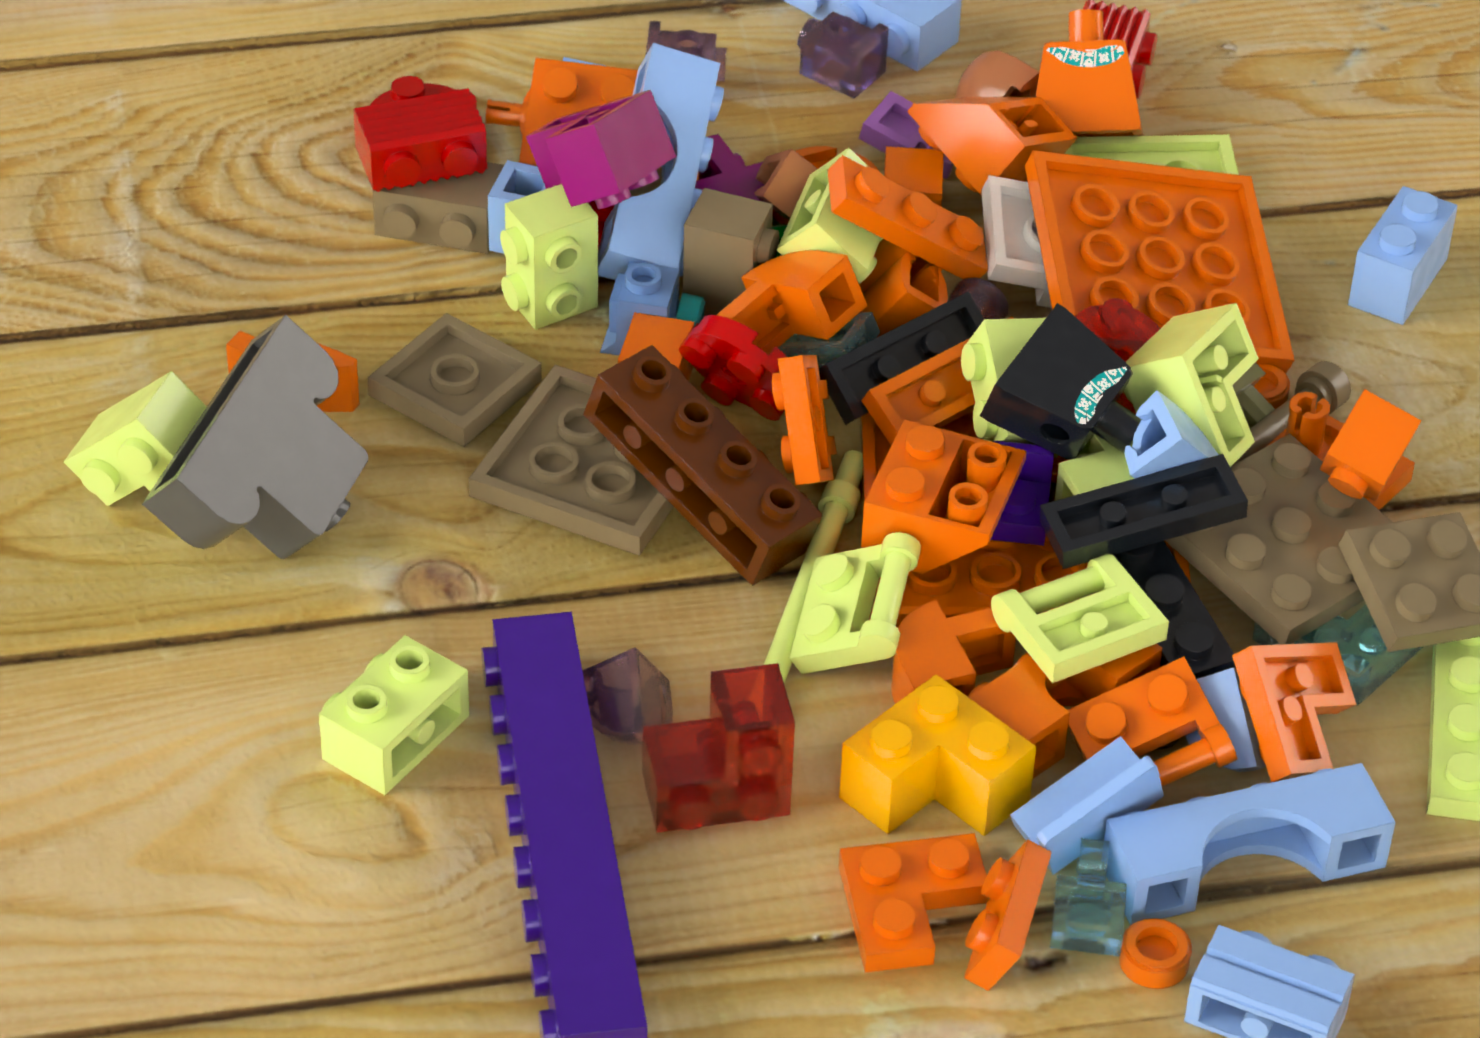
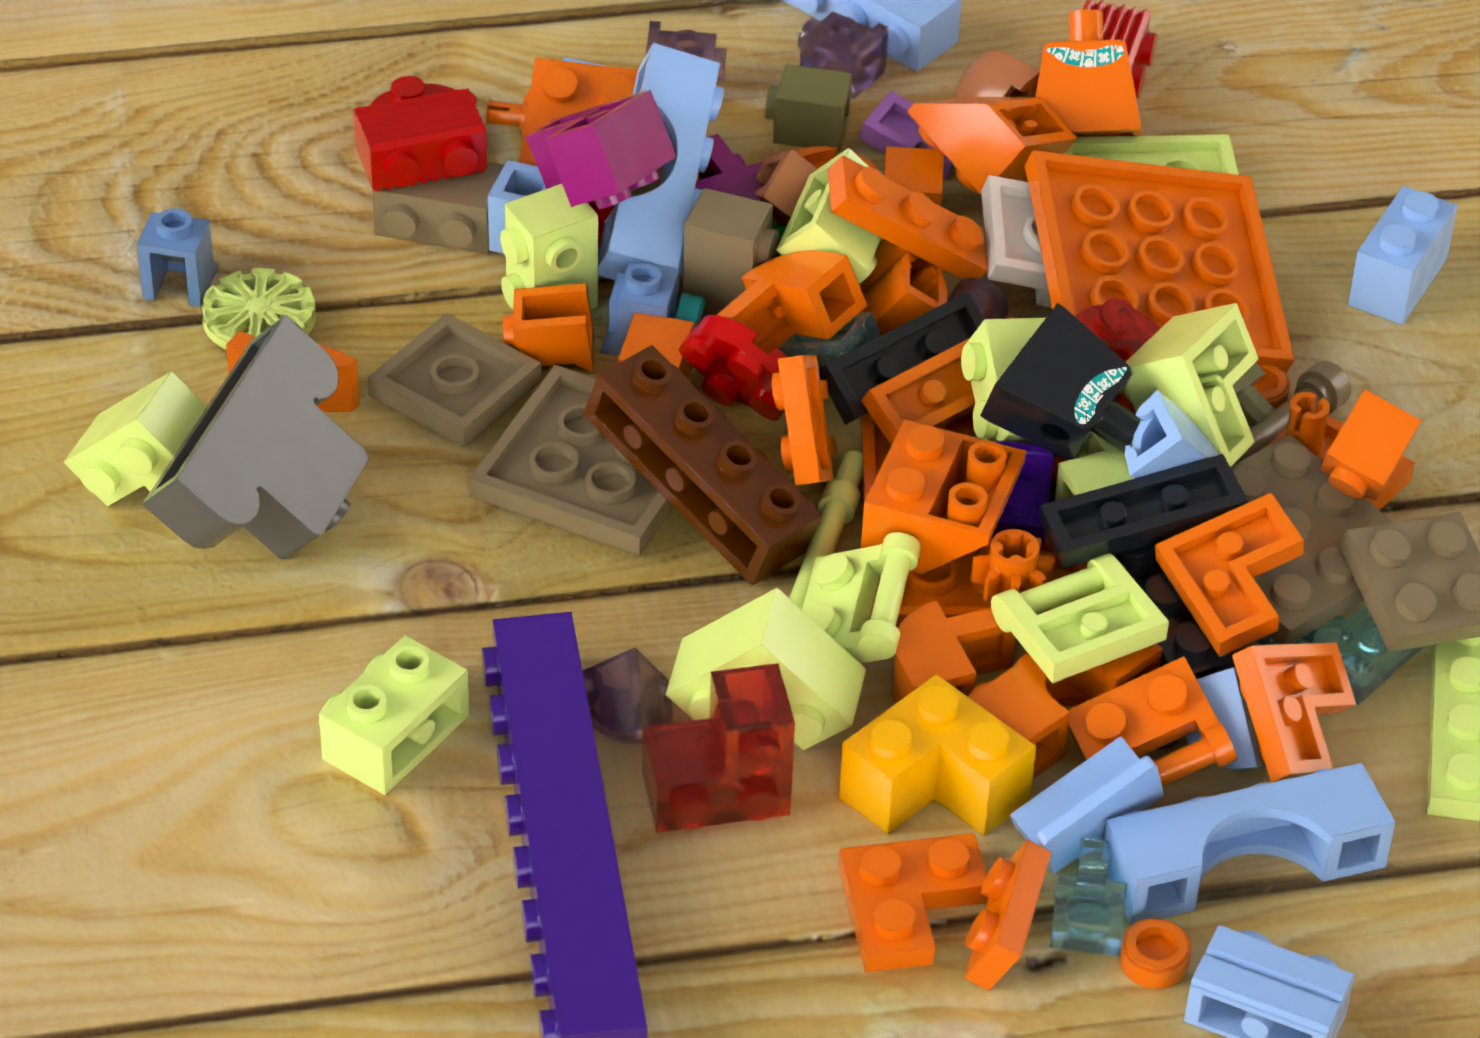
none -> medium blue window [137,208,219,307]
none -> yellowish green wheel [201,267,316,349]
none -> orange window [503,283,595,374]
none -> yellowish green brick [665,588,866,750]
none -> olive brick [765,64,853,153]
none -> orange gear [971,529,1055,602]
none -> orange plate [1155,493,1304,657]

